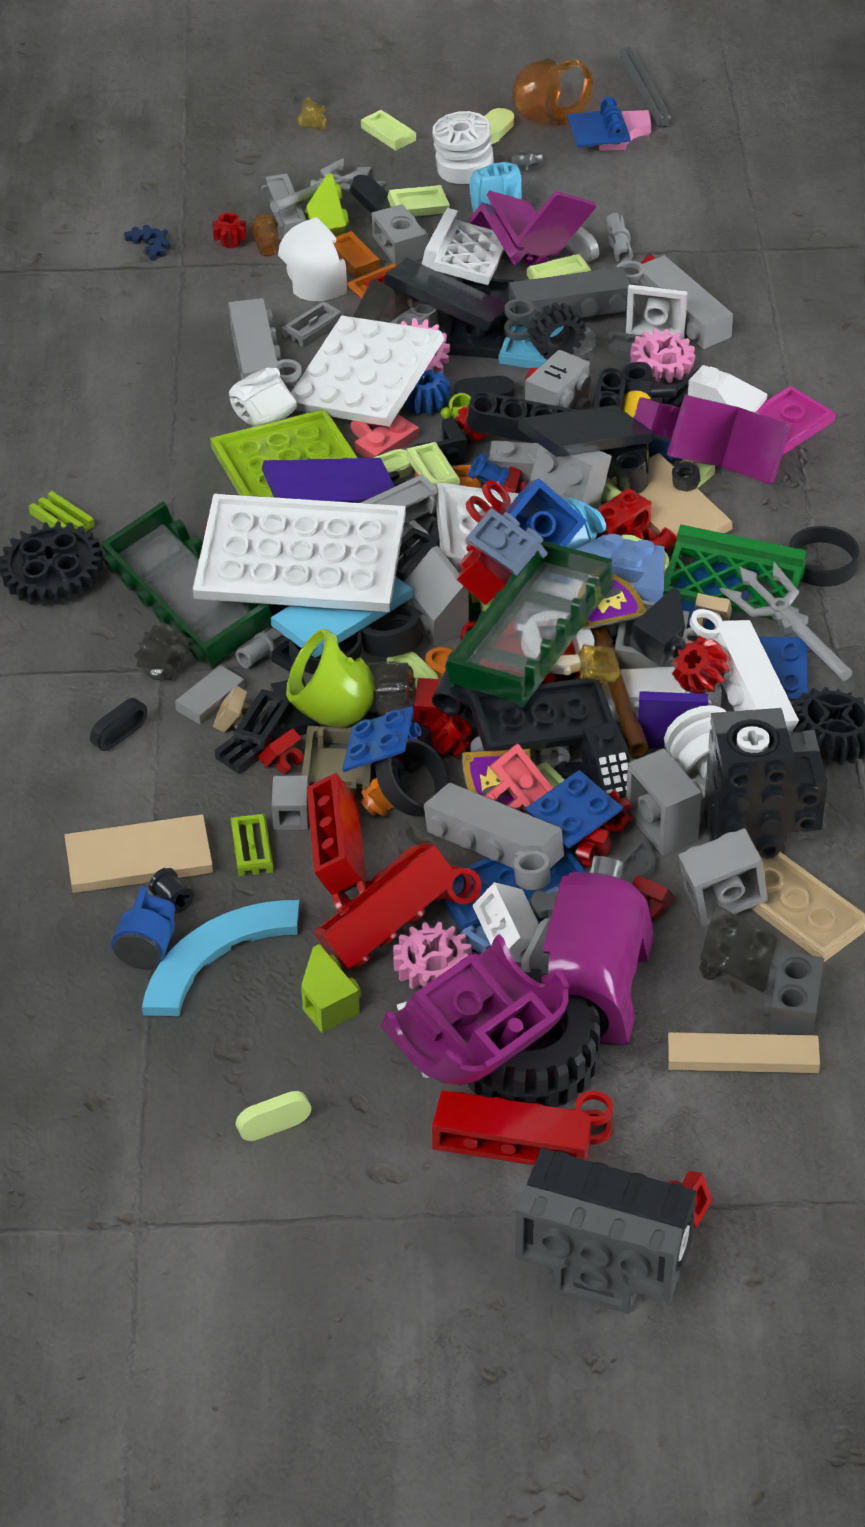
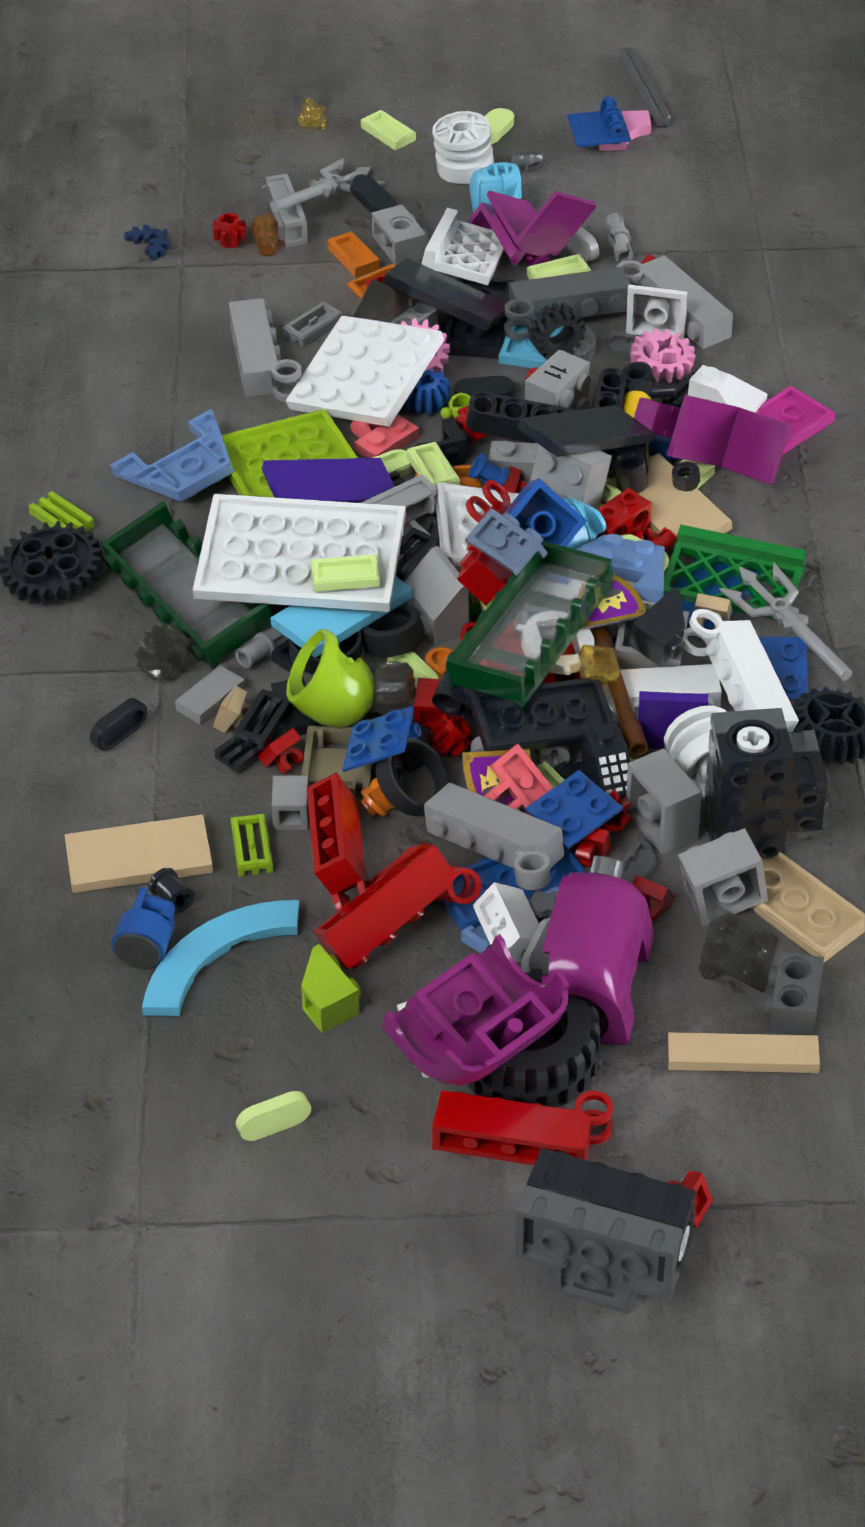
white piece [229,367,297,427] -> none
white brick [278,217,347,301] -> none
lime slope [304,173,349,237] -> none
yellowish green tile [387,185,450,216] -> none
bright pink gear [393,922,472,989] -> none
clear orange piece [512,58,593,125] -> none
red gear [671,636,731,694] -> none
black tyre [789,526,859,587] -> none
none -> medium blue wing [110,409,234,502]
none -> yellowish green tile [311,554,380,592]

